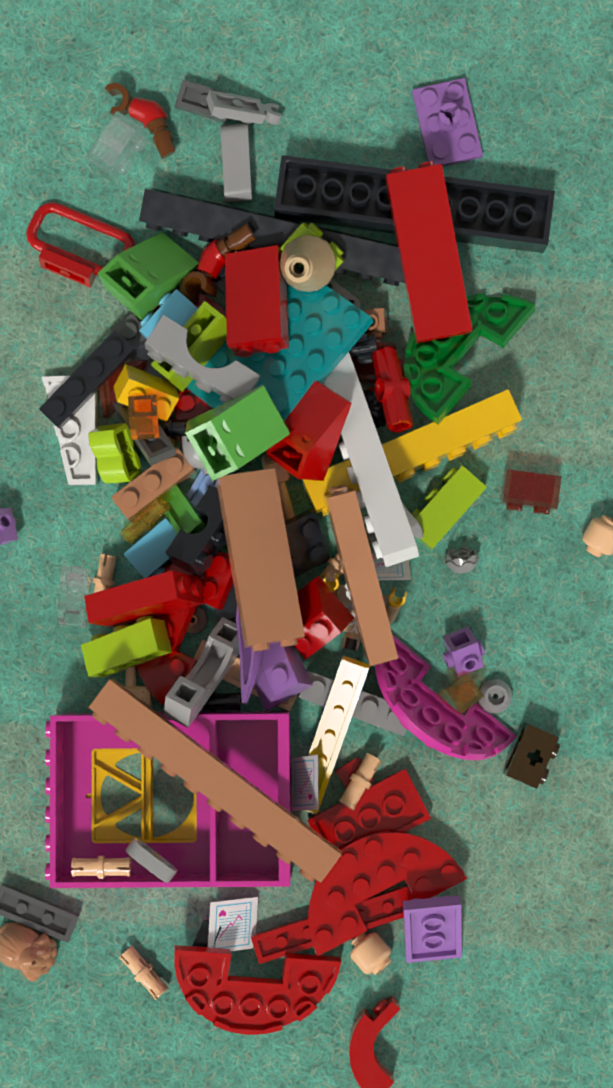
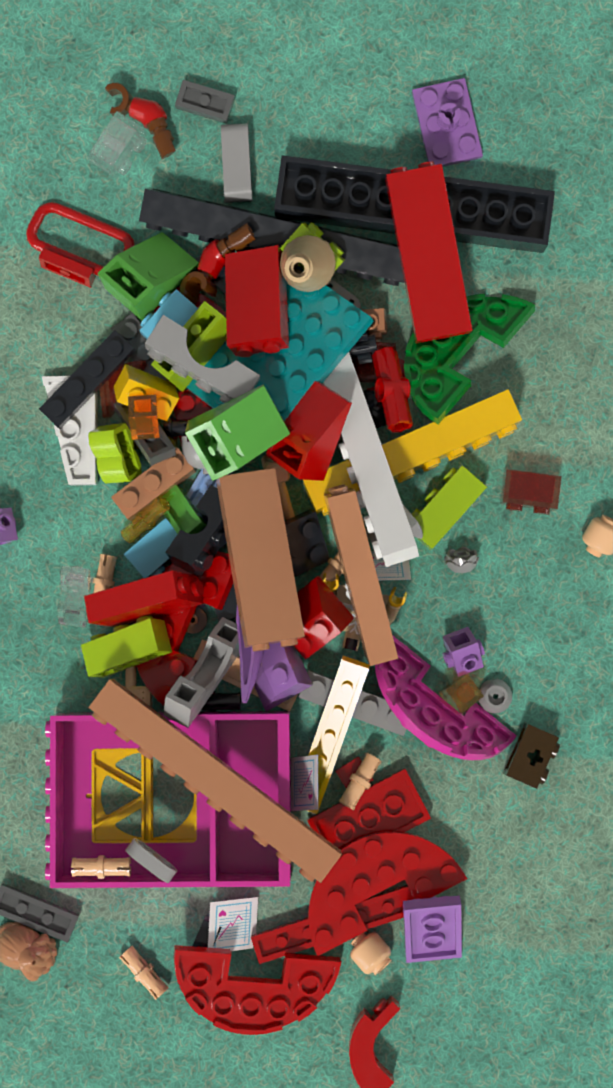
light grey plate [206,90,282,125] -> none

